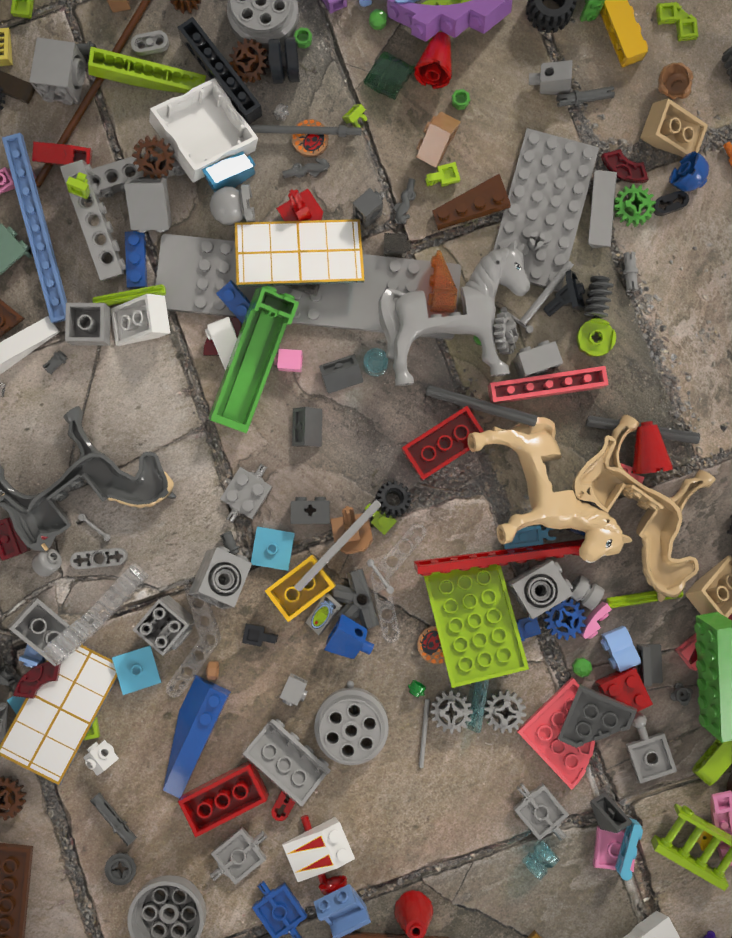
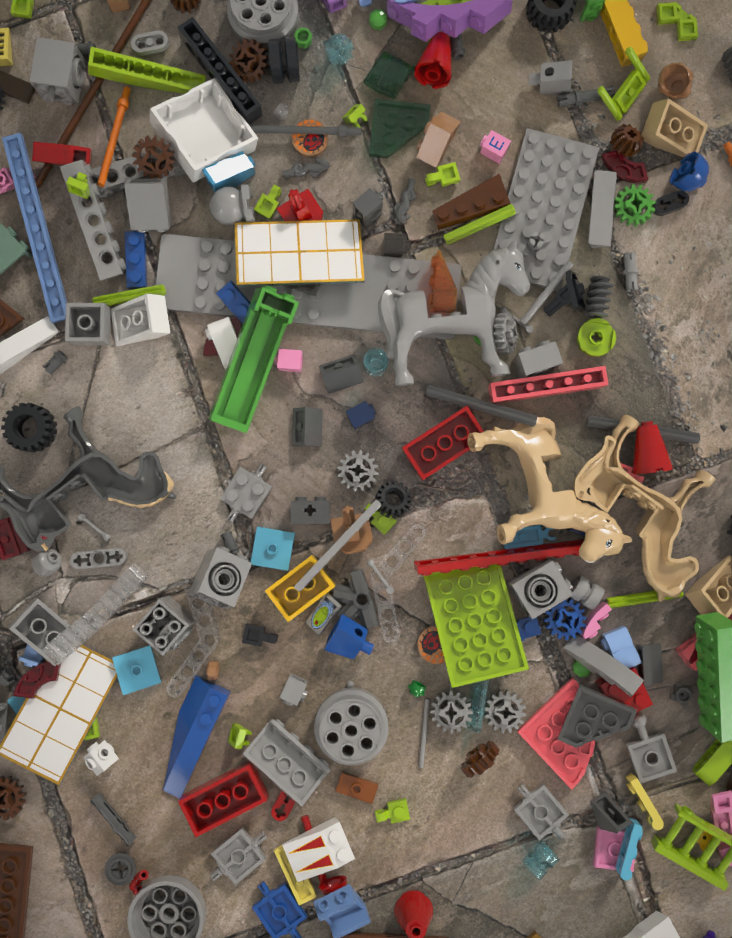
bright green tile [451,89,470,110] -> none
none -> black tyre [1,403,57,452]
none -> orange bar [97,86,131,187]
none -> red arm [129,870,149,895]
none -> lime tile [228,723,252,749]
none -> lime plate [254,184,282,221]
none -> light yellow plate [274,845,317,905]
none -> clear light blue brick [323,33,354,66]
none -> dark orange plate [335,771,378,804]
none -> light grey gear [337,450,379,492]
none -> dark blue brick [346,401,376,430]
none -> clear green plate [369,99,431,159]
none -> lime plate [375,798,410,824]
none -> lime axle [444,204,516,245]
none -> dark grey pin [450,34,466,60]
none -> reddish brown gear [460,741,500,778]
none -> bright pink brick [480,130,511,164]
none -> light grey slope [563,634,644,697]
none -> lime plate [597,47,651,121]
none -> reddish brown gear [610,124,644,157]
none -> light yellow plate [625,773,664,830]

